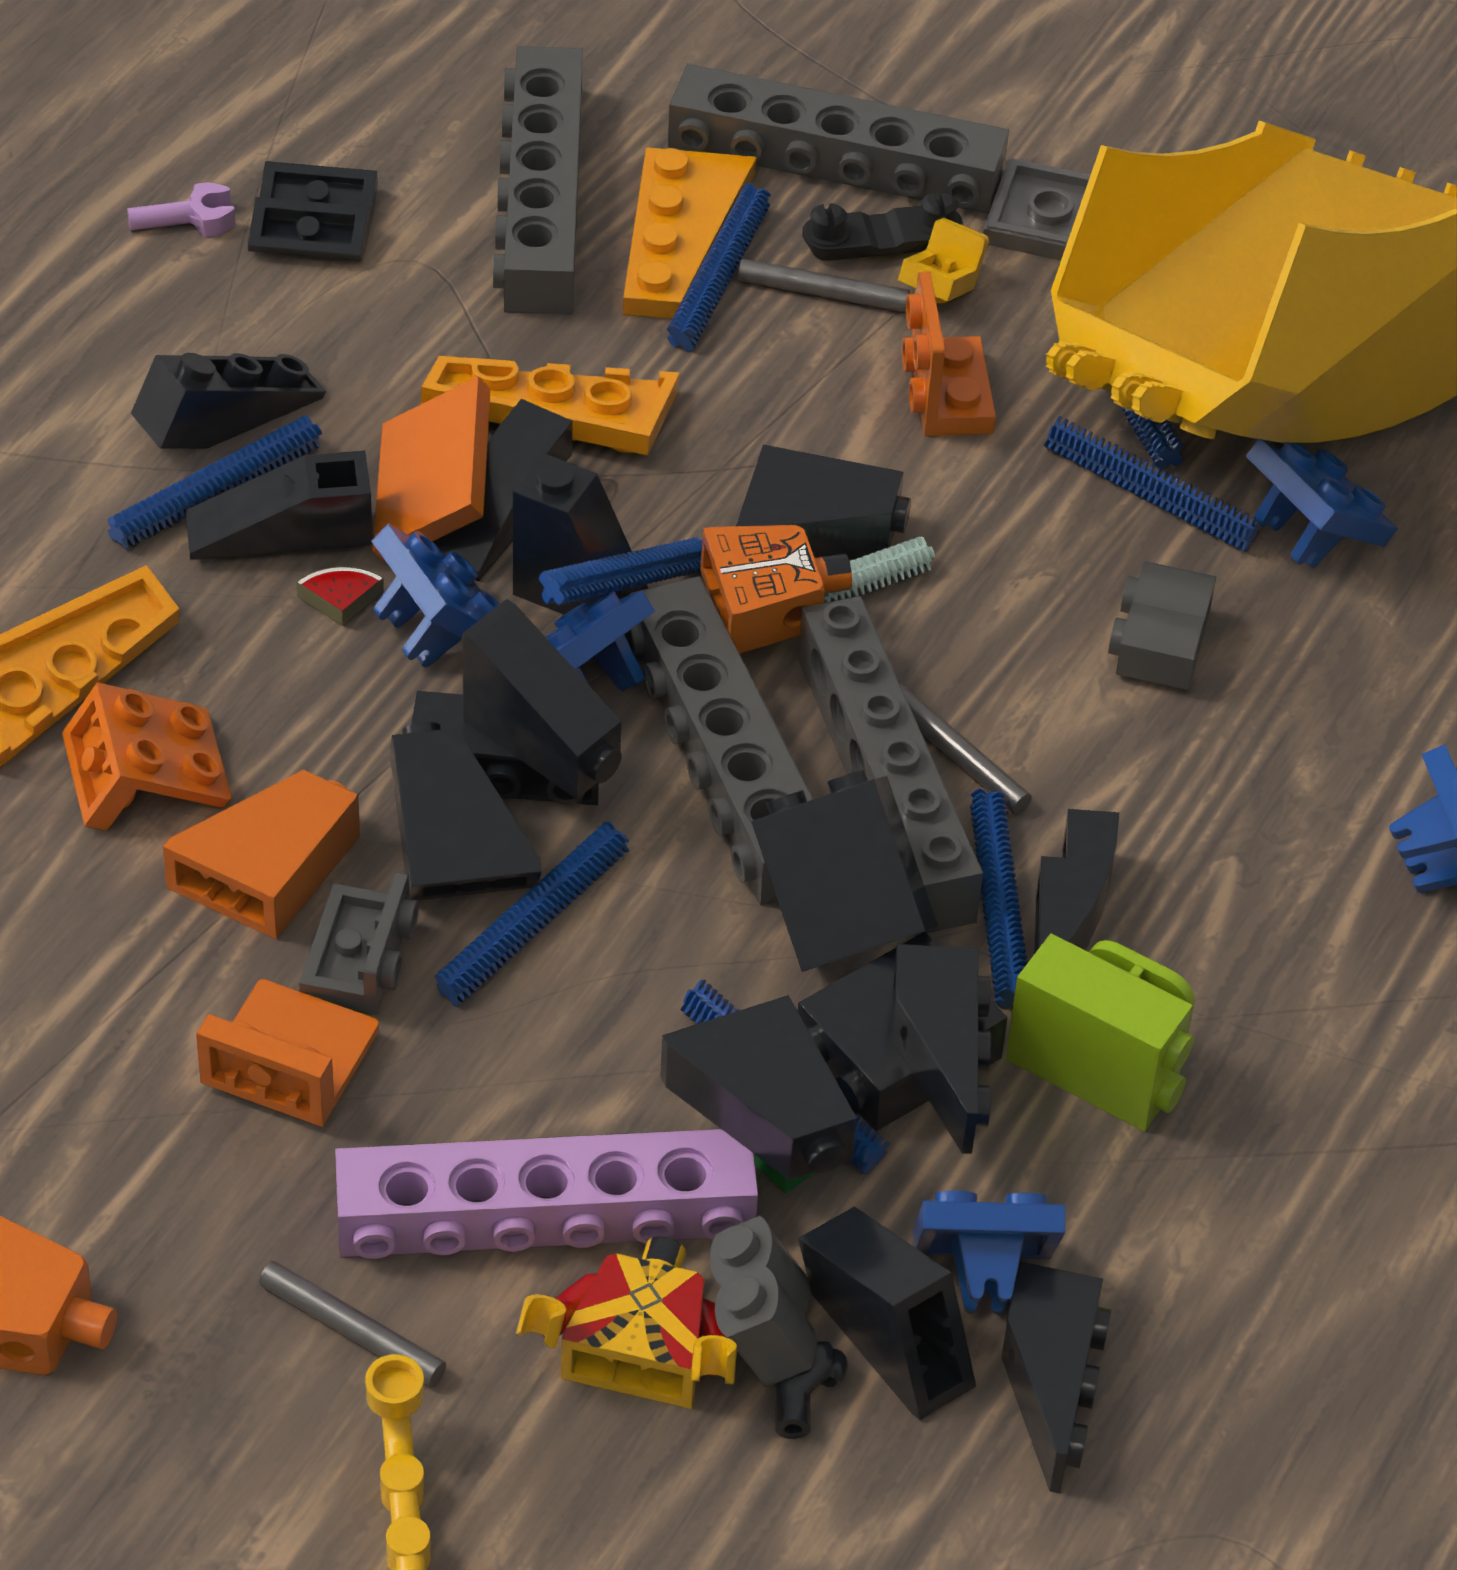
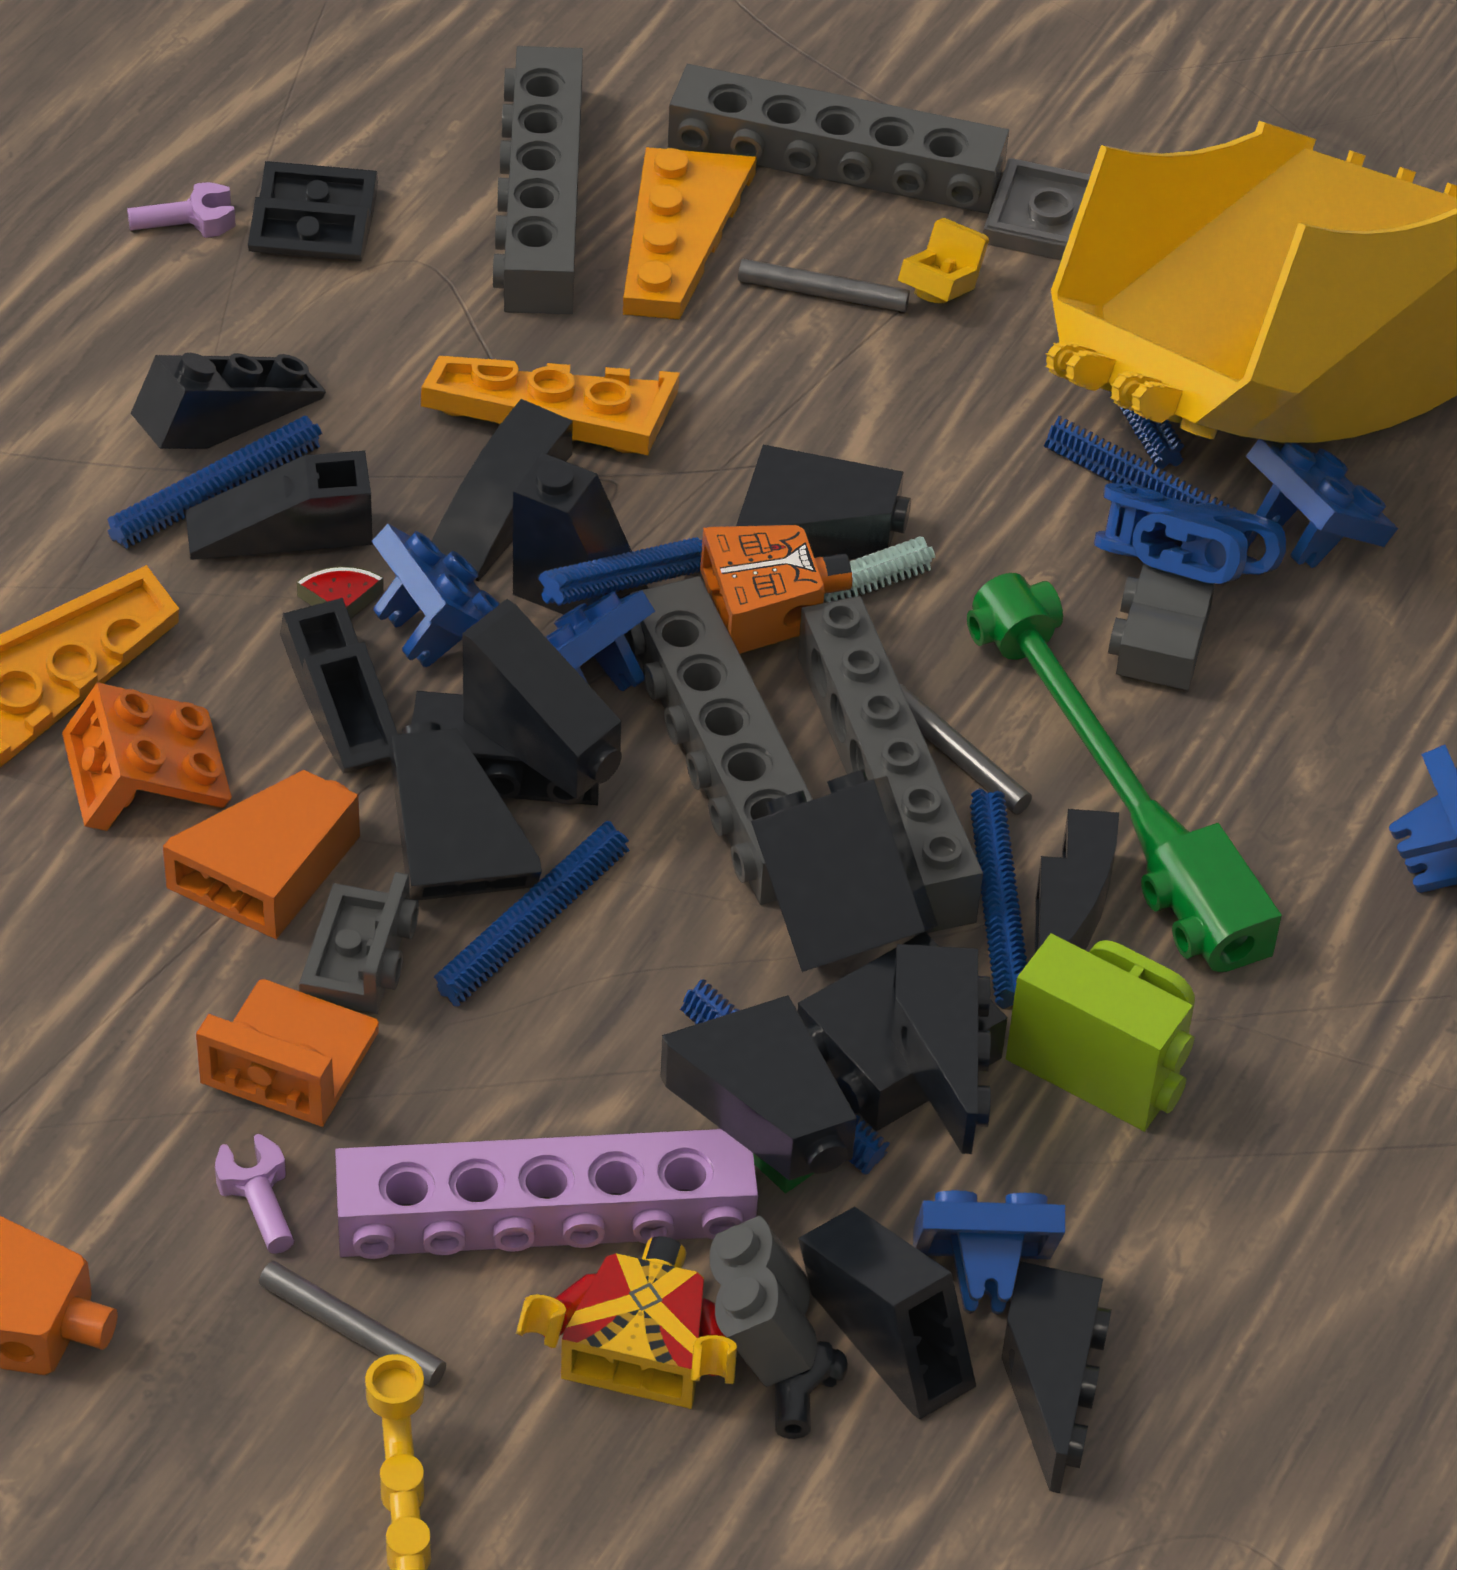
orange tile [372,376,491,563] -> none
blue axle [666,183,771,352] -> none
black piece [802,192,963,261] -> none
orange bracket [902,272,996,436] -> none
none -> lavender bar [215,1134,294,1254]
none -> black slope [280,598,398,774]
none -> green bar [967,573,1282,972]
none -> blue piece [1094,483,1286,584]

